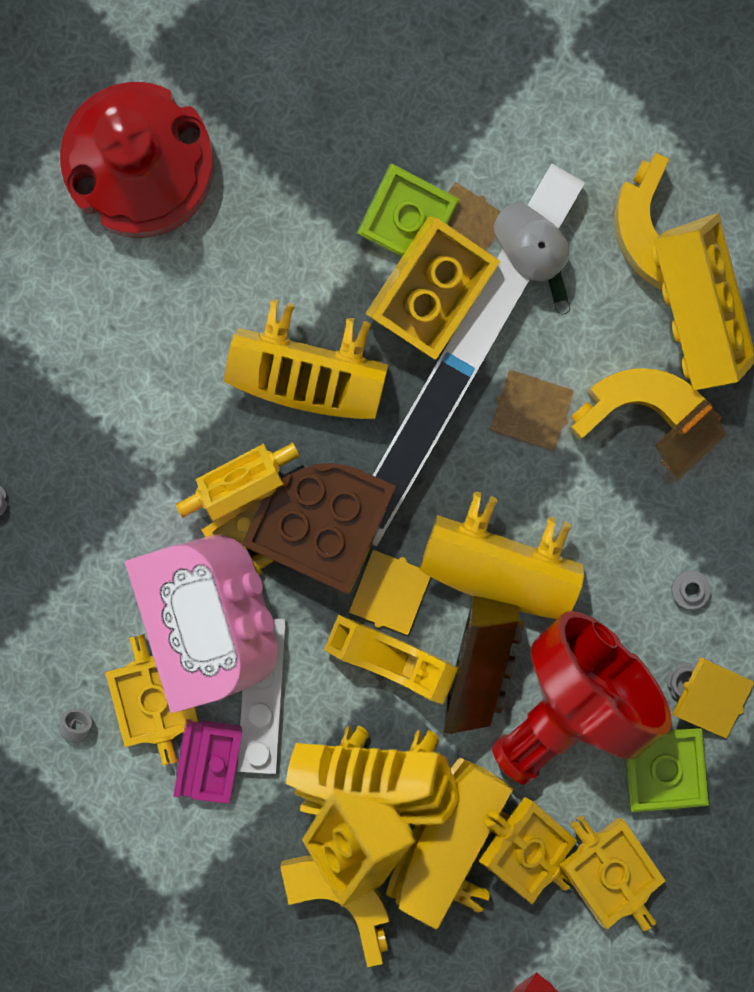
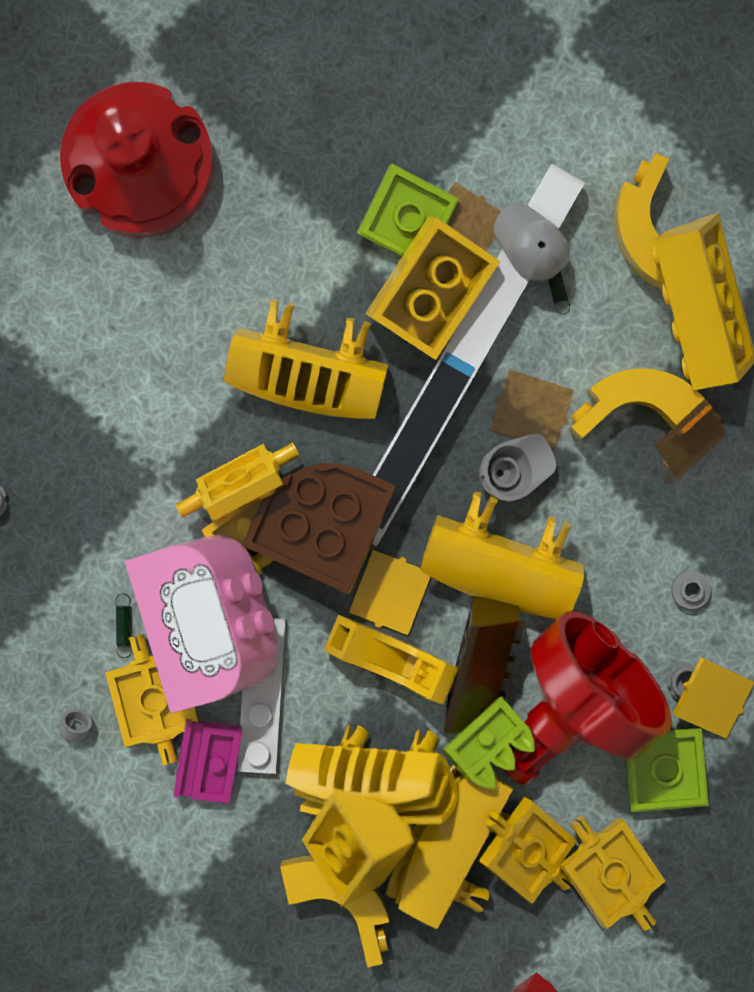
none -> dark green piece [115,593,132,658]
none -> lime plate [441,697,534,789]
none -> light grey cap [479,433,556,502]

